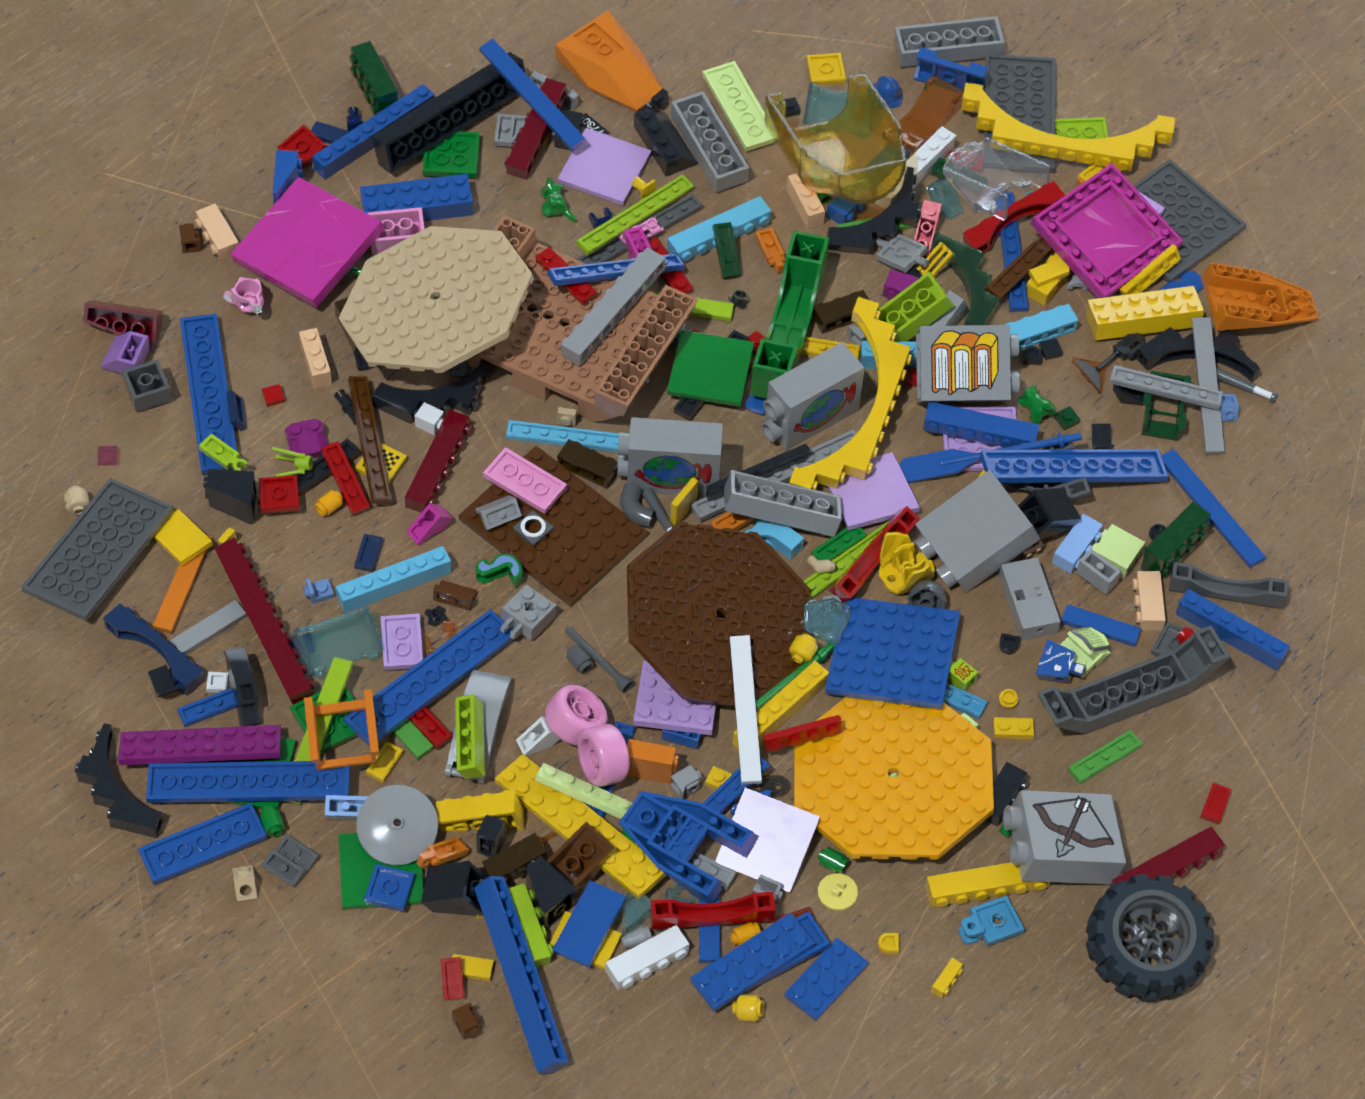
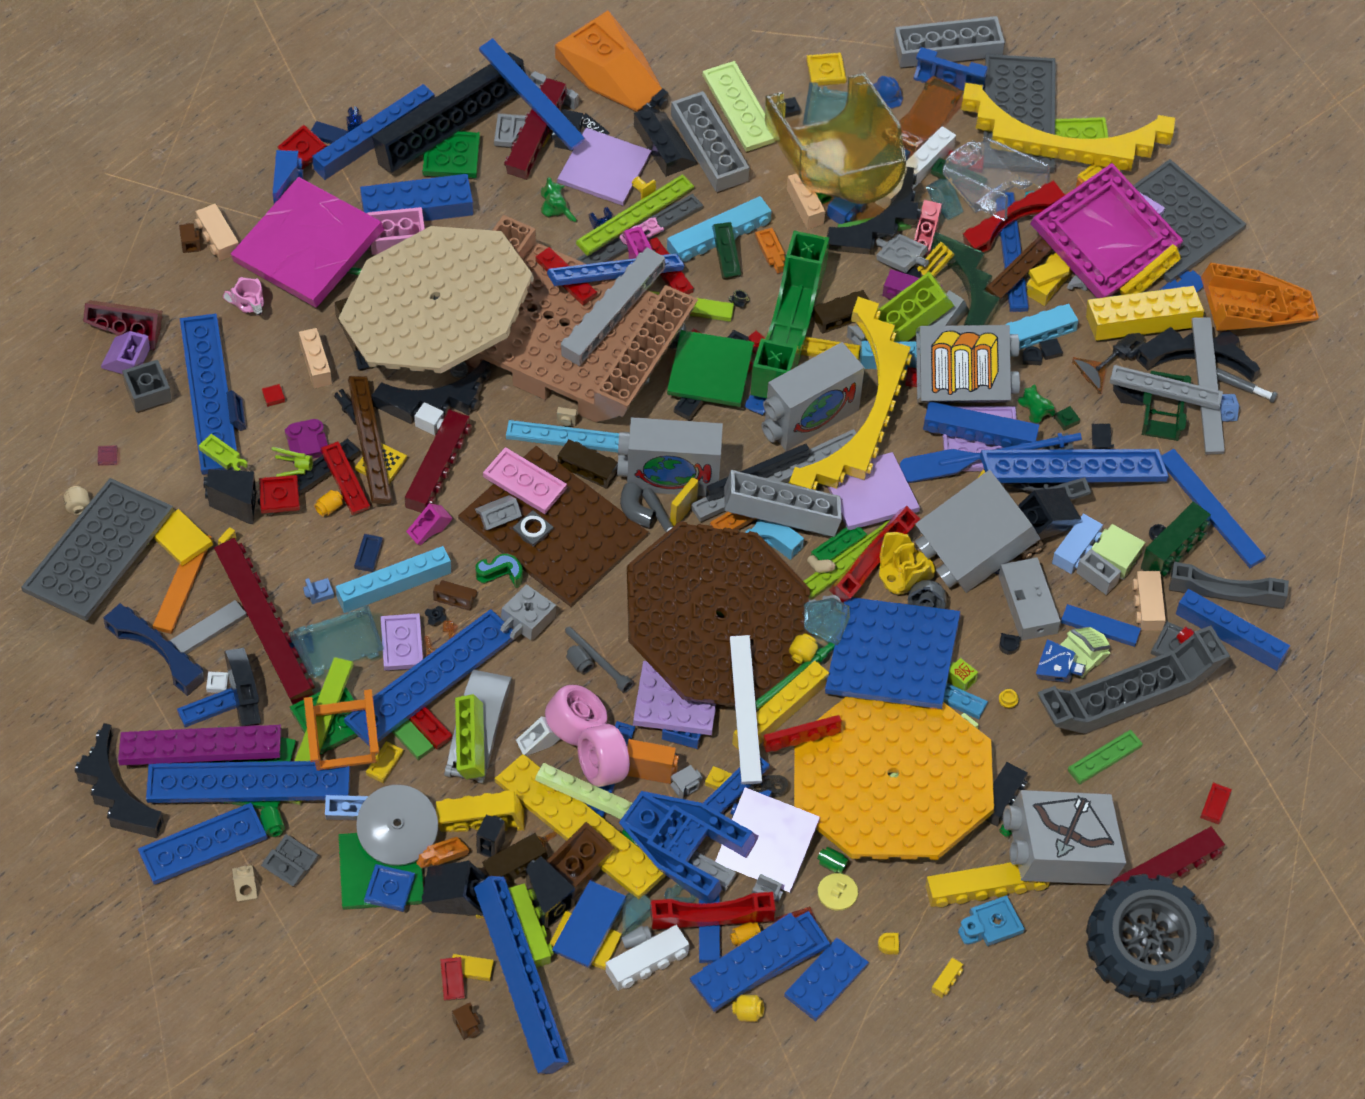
black bracket [148,665,178,697] -> none
dark green brick [349,41,398,114] -> none
yellow plate [993,717,1034,739] -> none

